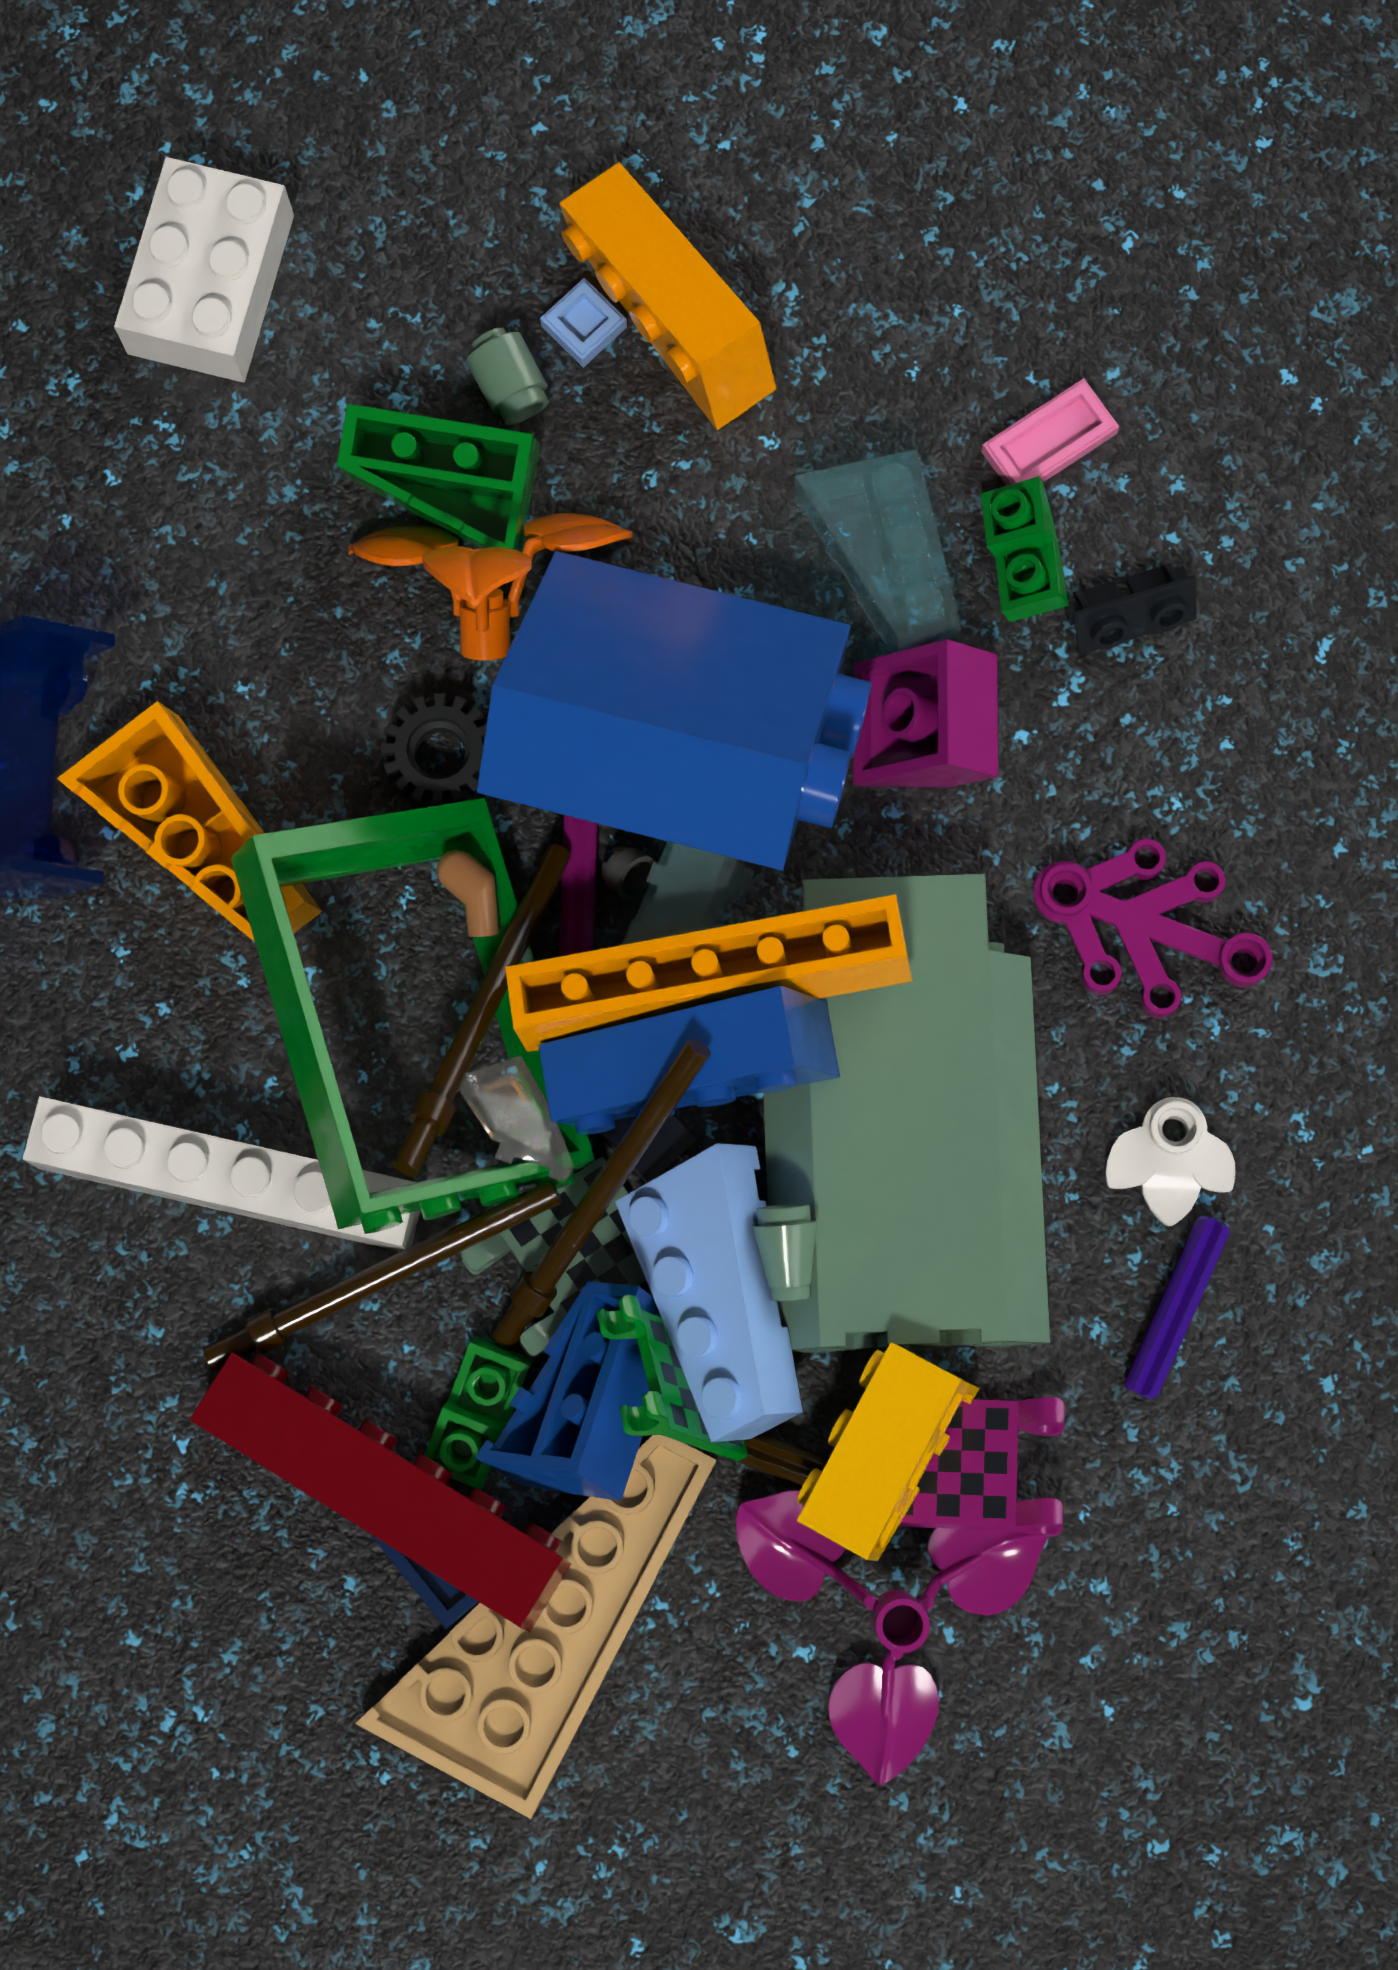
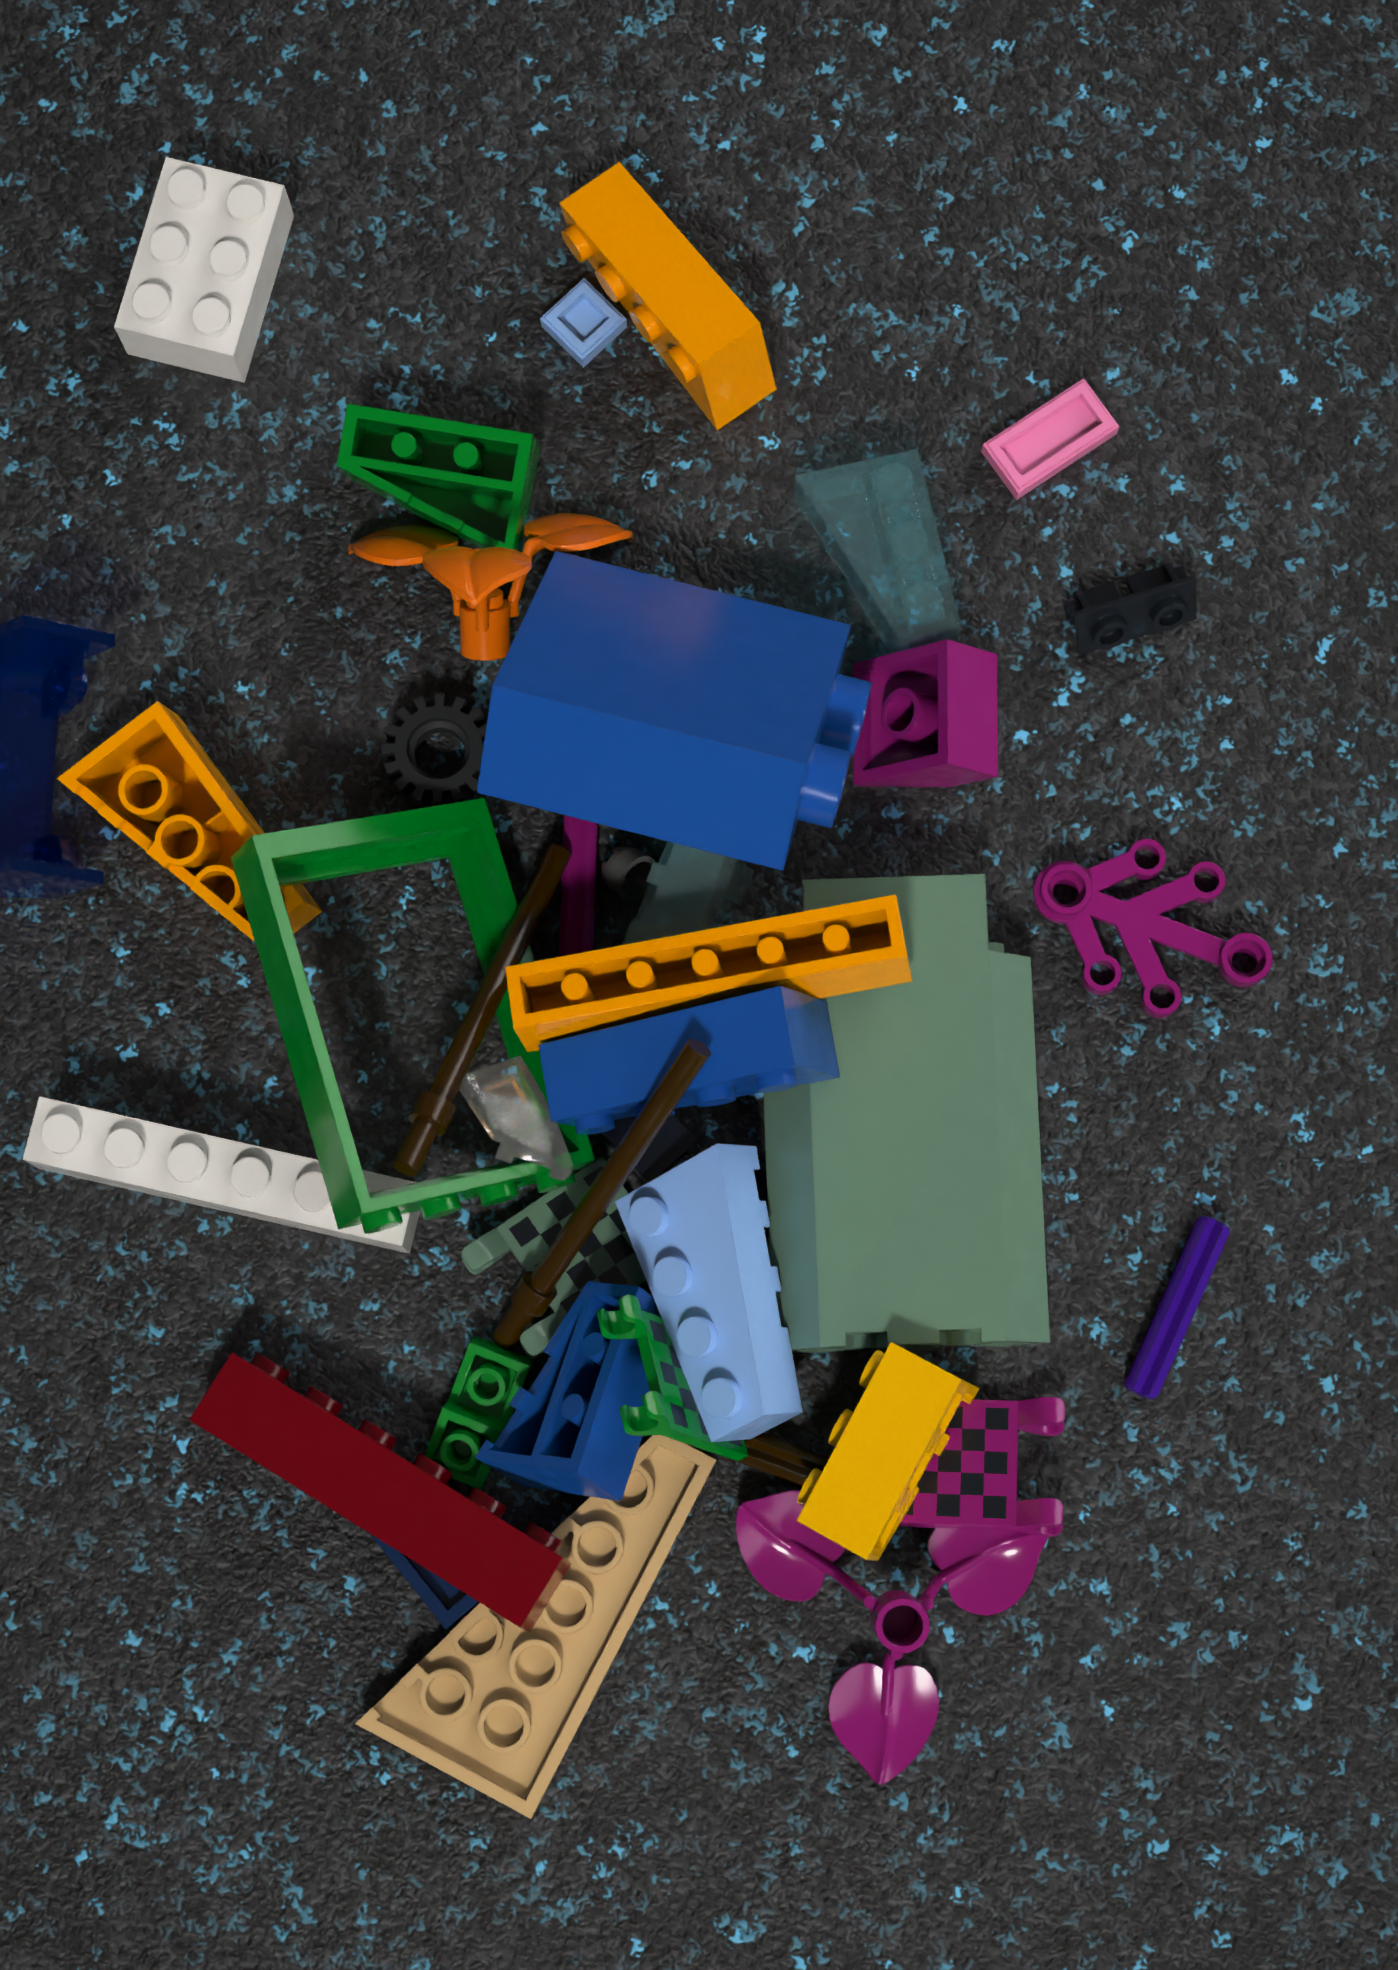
dark brown bar [203,1180,562,1371] -> none
medium nougat arm [436,849,500,937] -> none
sand green brick [466,328,549,425] -> none
sand green cone [752,1204,818,1301] -> none
green slope [981,476,1069,622] -> none
white plate [1105,1097,1235,1226] -> none

